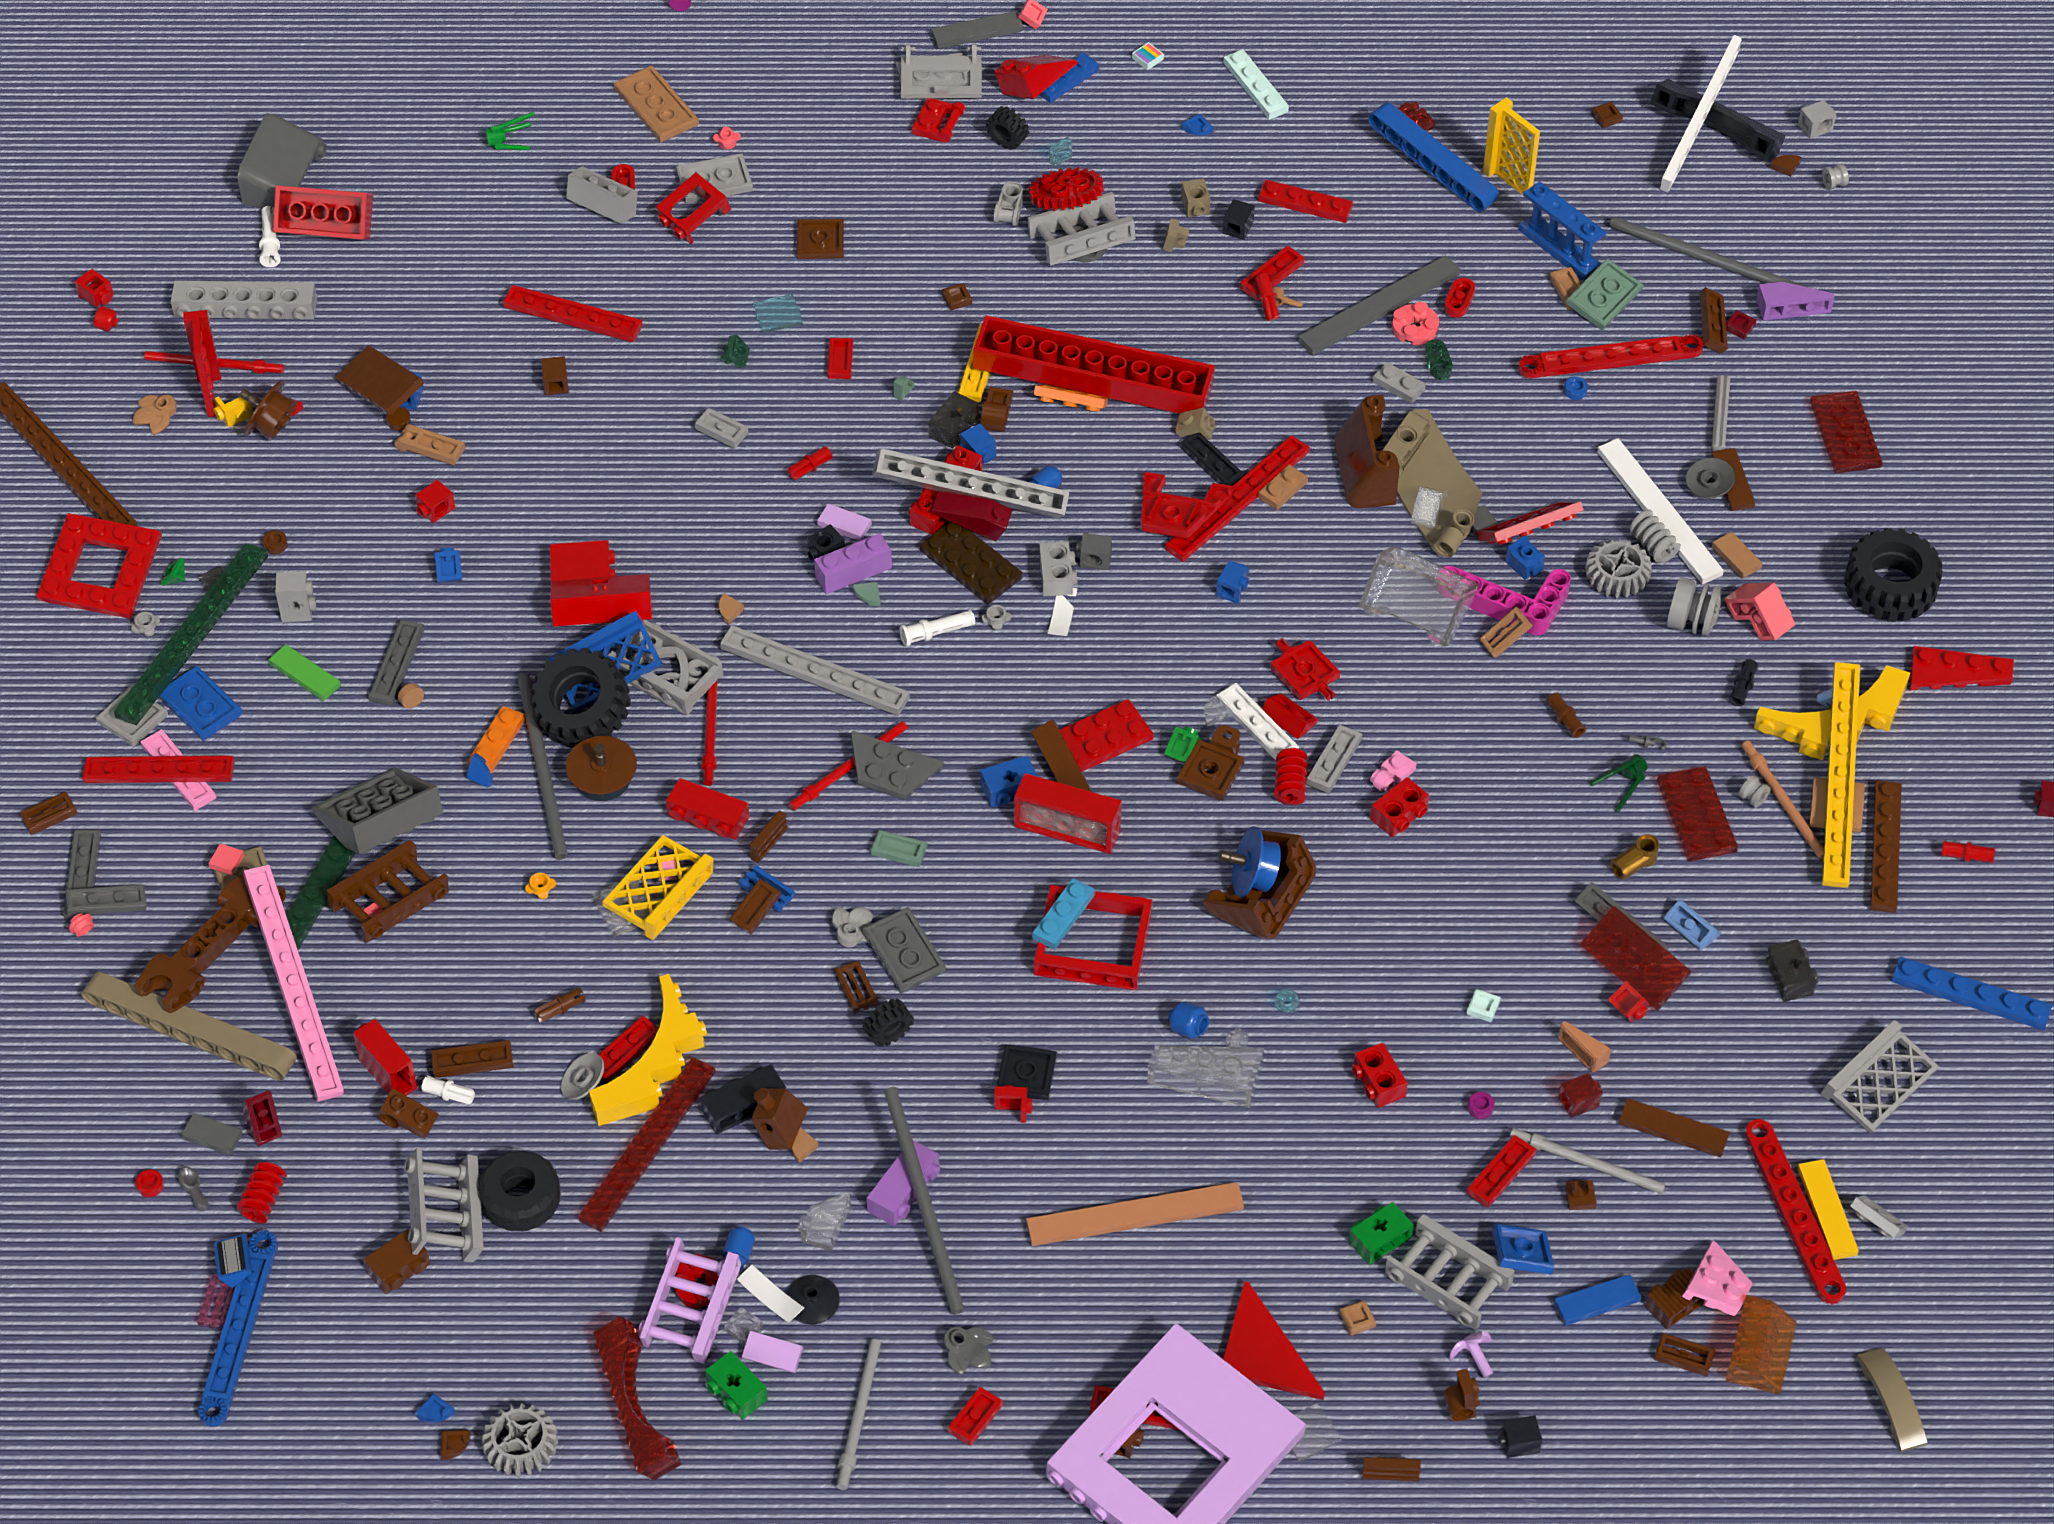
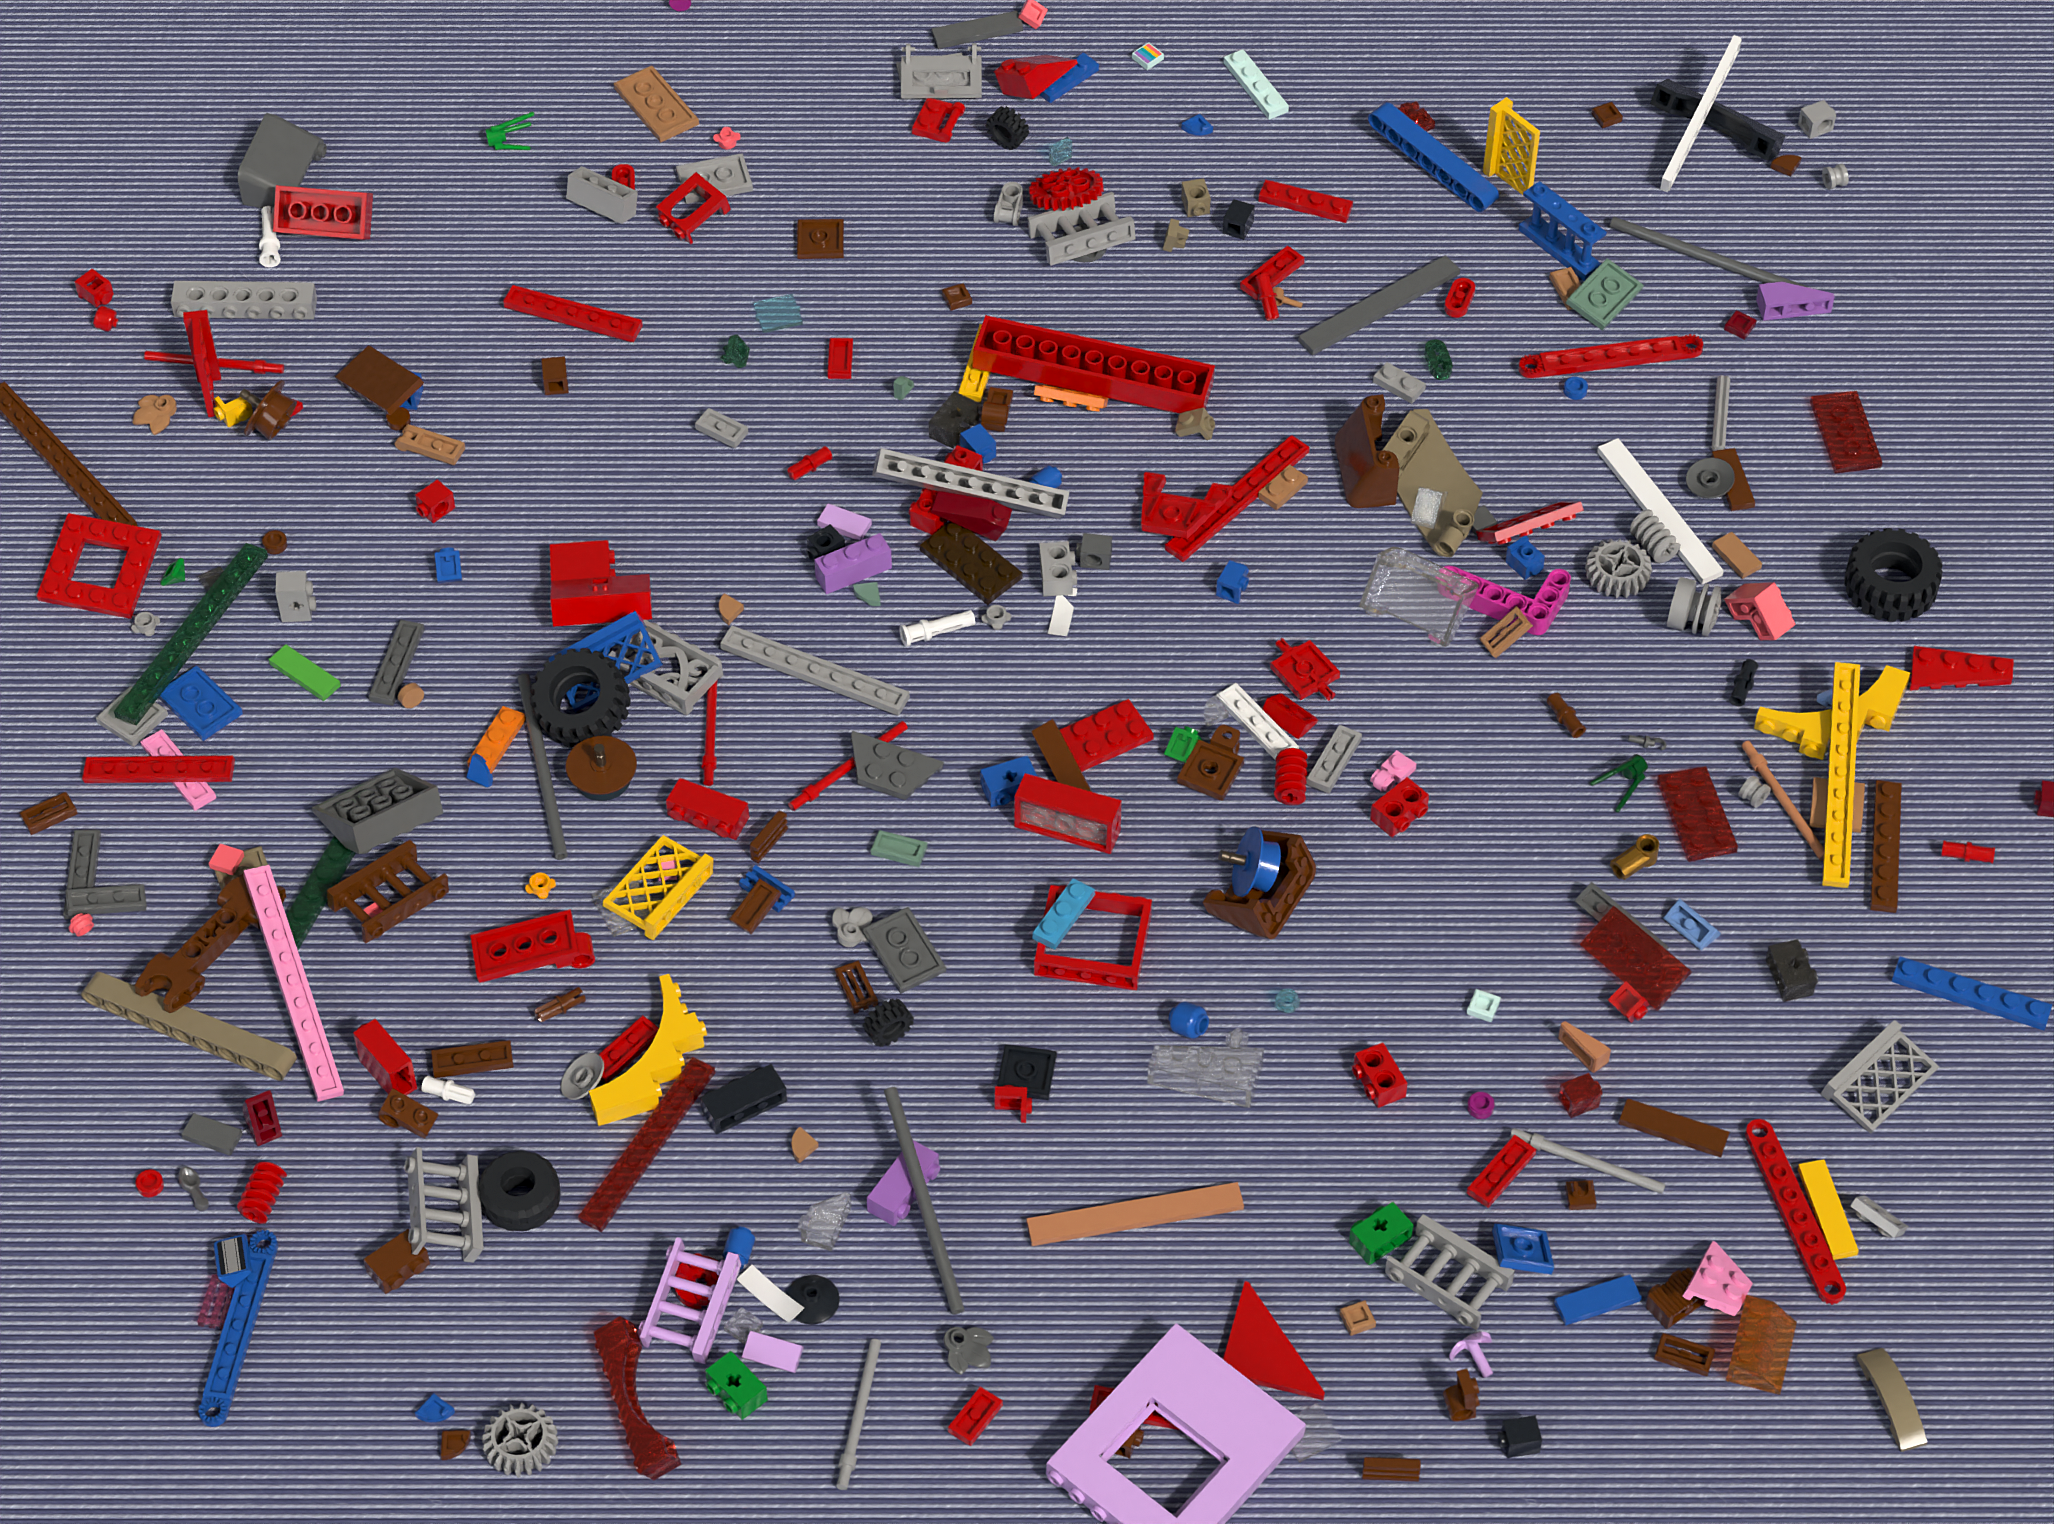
reddish brown torso [752,1088,808,1150] -> none
black tile [1180,432,1245,486] -> none
coral plate [1392,301,1439,345] -> none
reddish brown plate [1699,287,1728,353] -> none
none -> red hinge [470,909,595,983]

